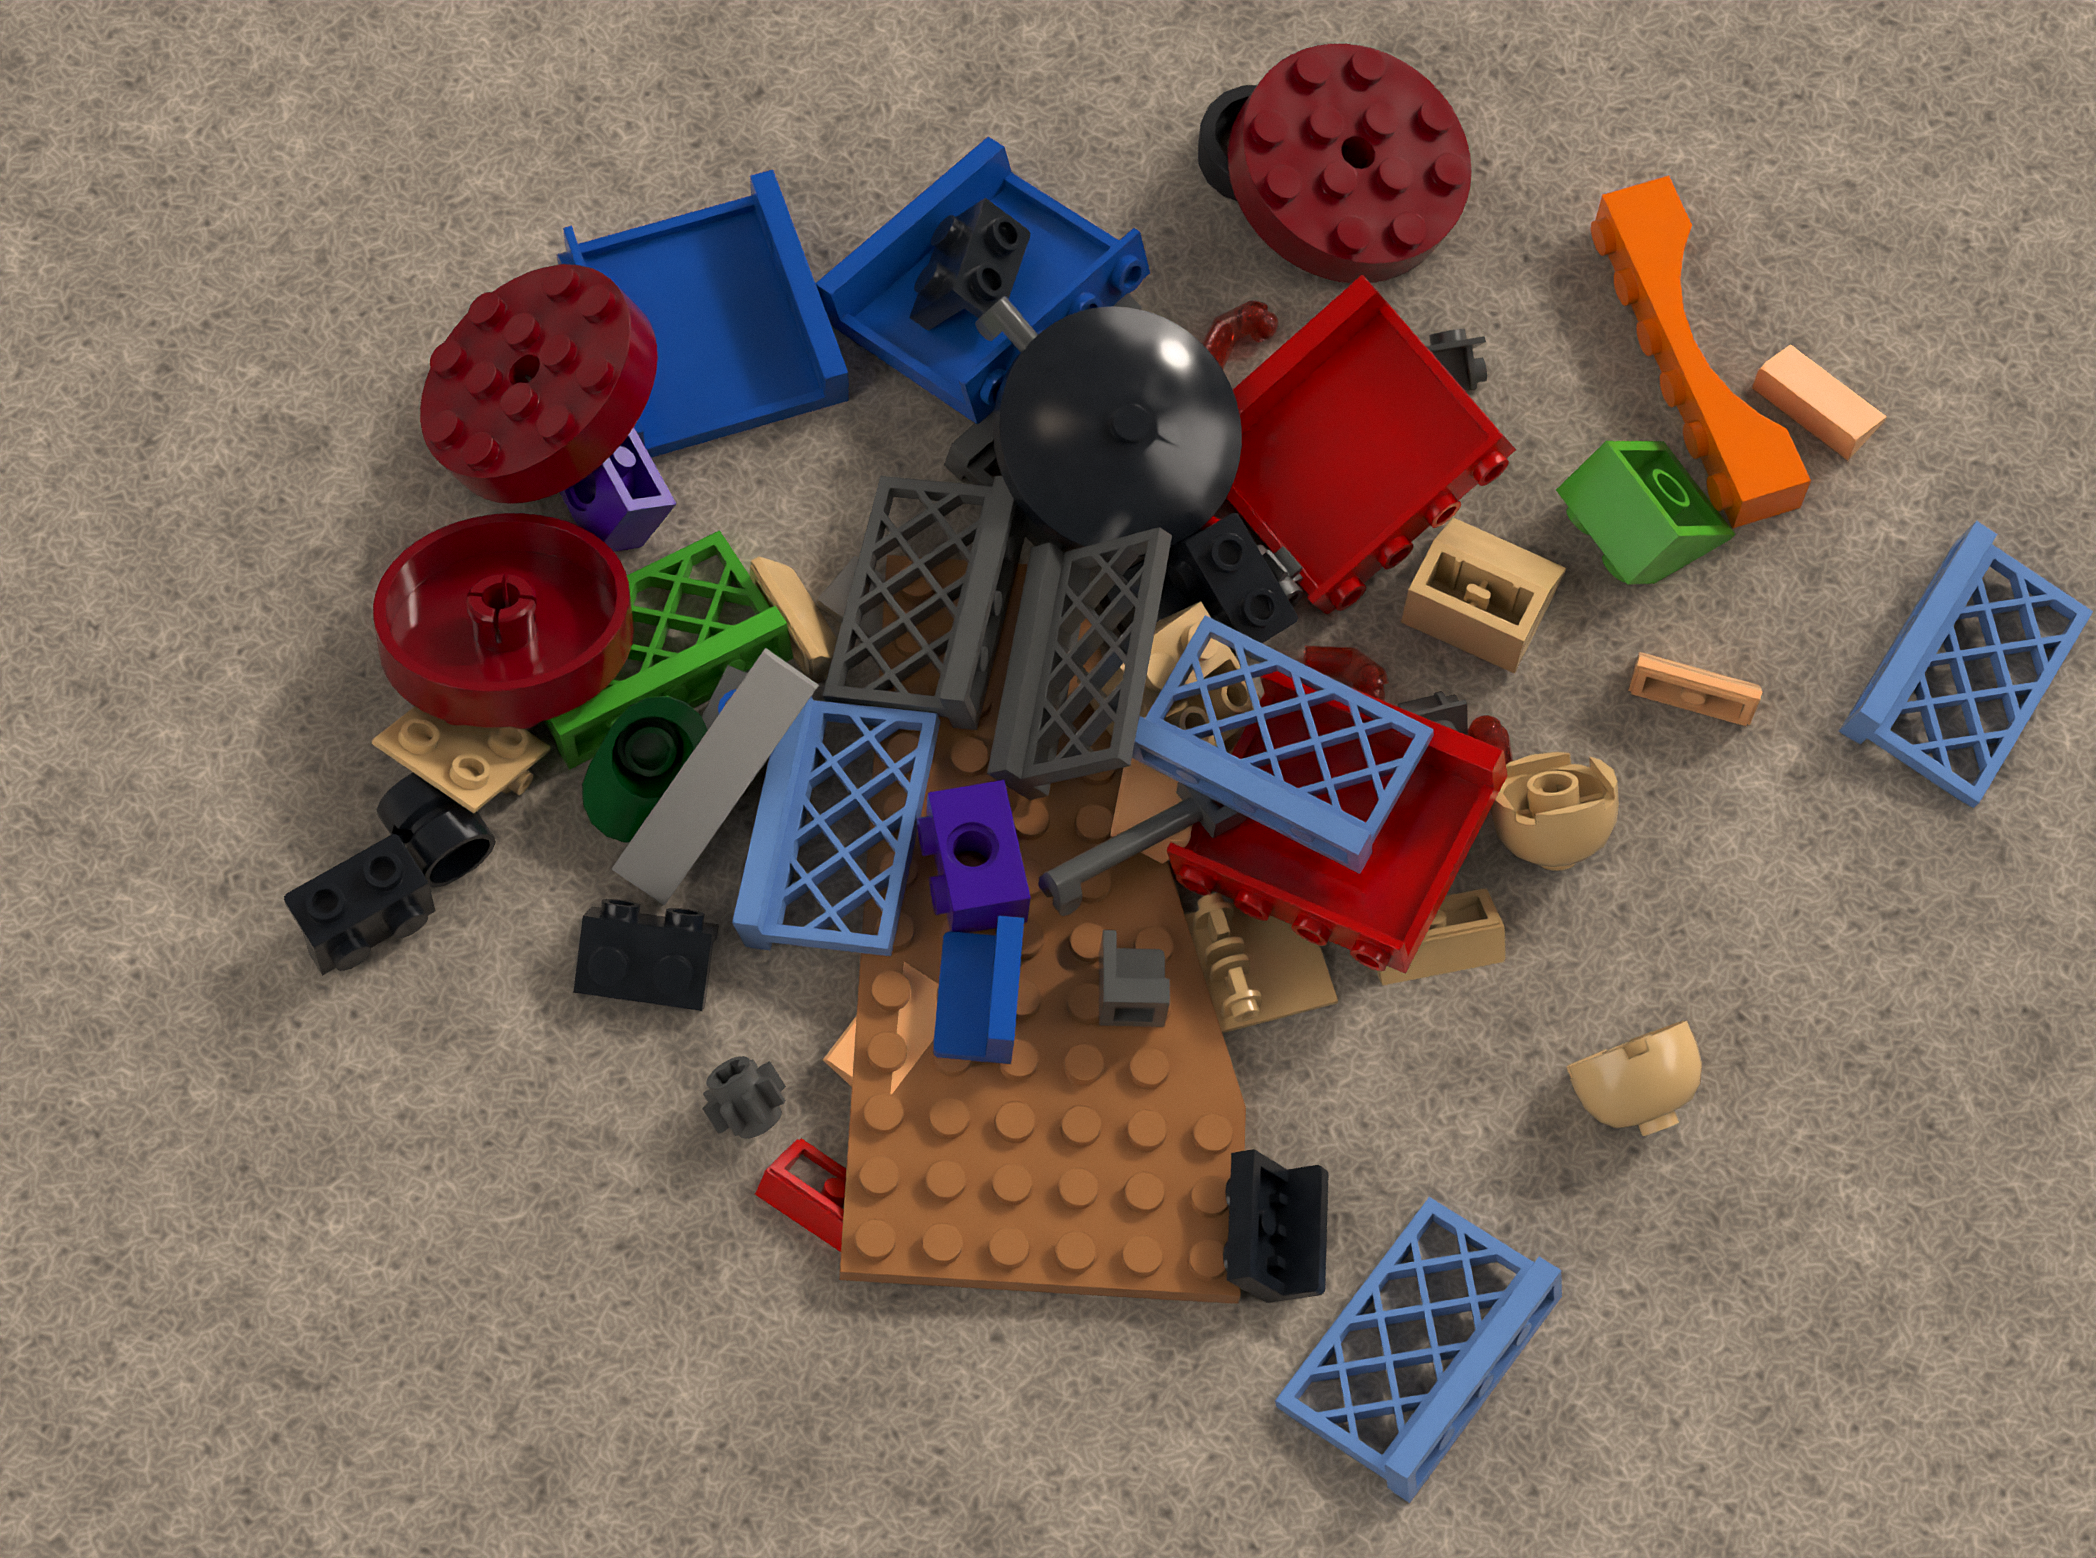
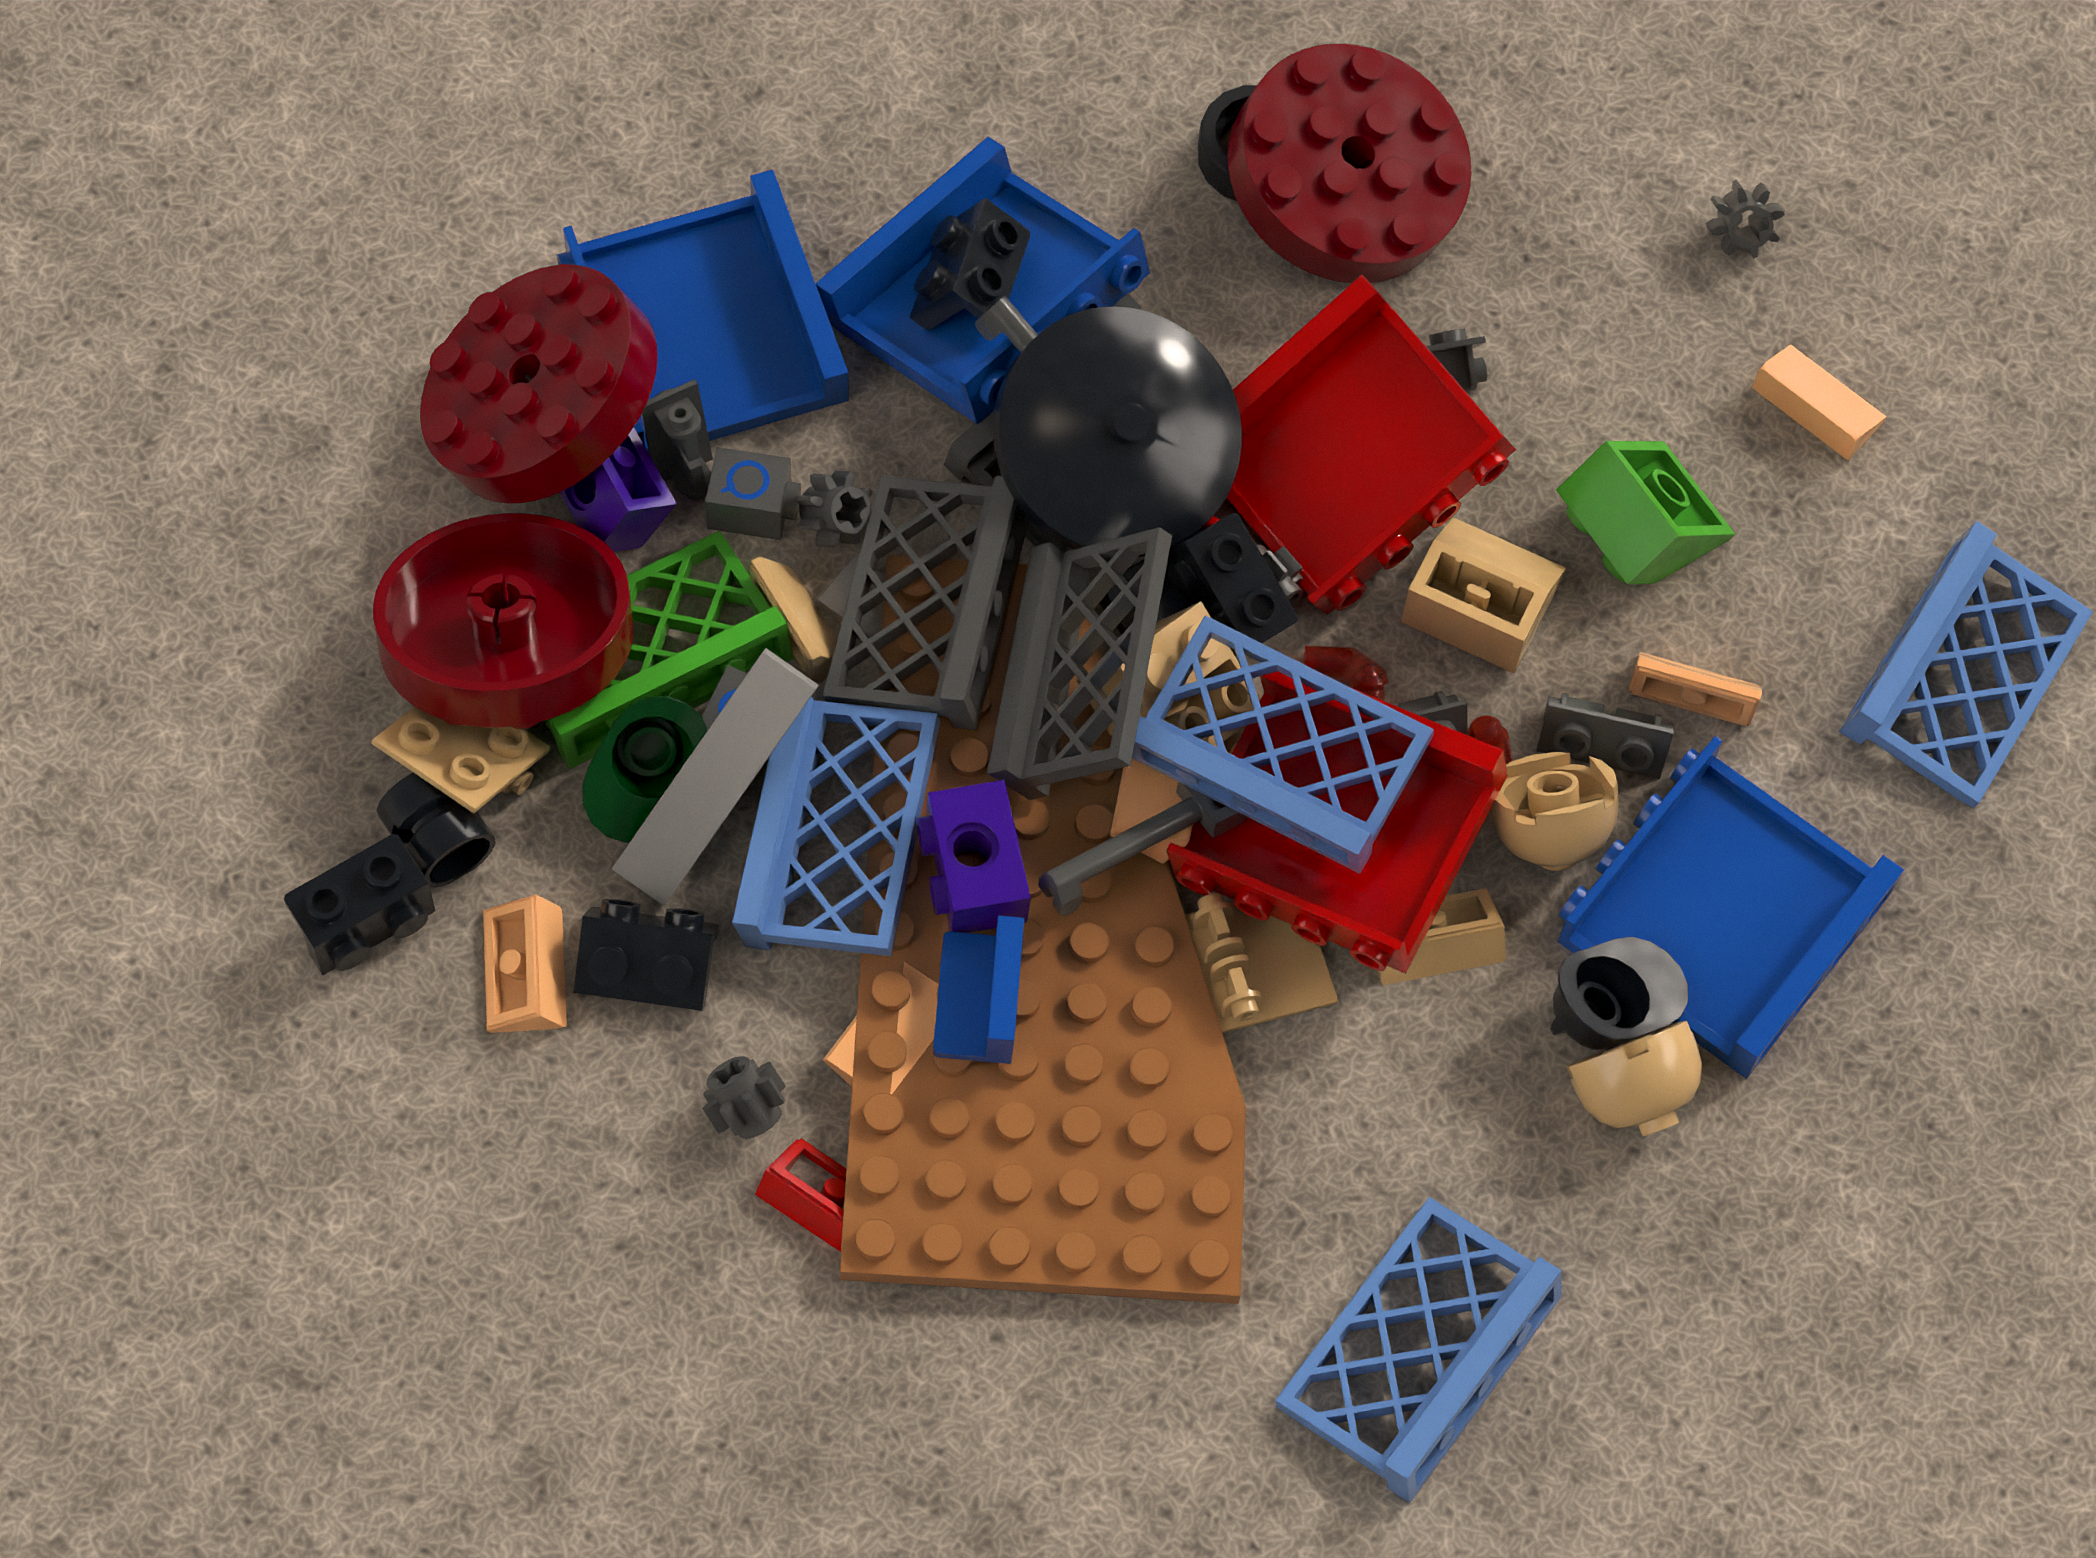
dark grey panel [1099,930,1170,1027] -> none
clear red arm [1202,300,1278,369] -> none
black bracket [1223,1149,1329,1303] -> none
orange arch [1591,175,1811,528] -> none
none -> light nougat slope [483,894,567,1033]
none -> dark grey hinge [641,379,713,500]
none -> dark grey brick [705,447,801,540]
none -> dark grey gear [795,471,873,548]
none -> dark grey hinge [1536,693,1674,779]
none -> black piece [1550,937,1688,1050]
none -> blue panel [1558,736,1904,1079]
none -> dark grey gear [1706,180,1785,258]

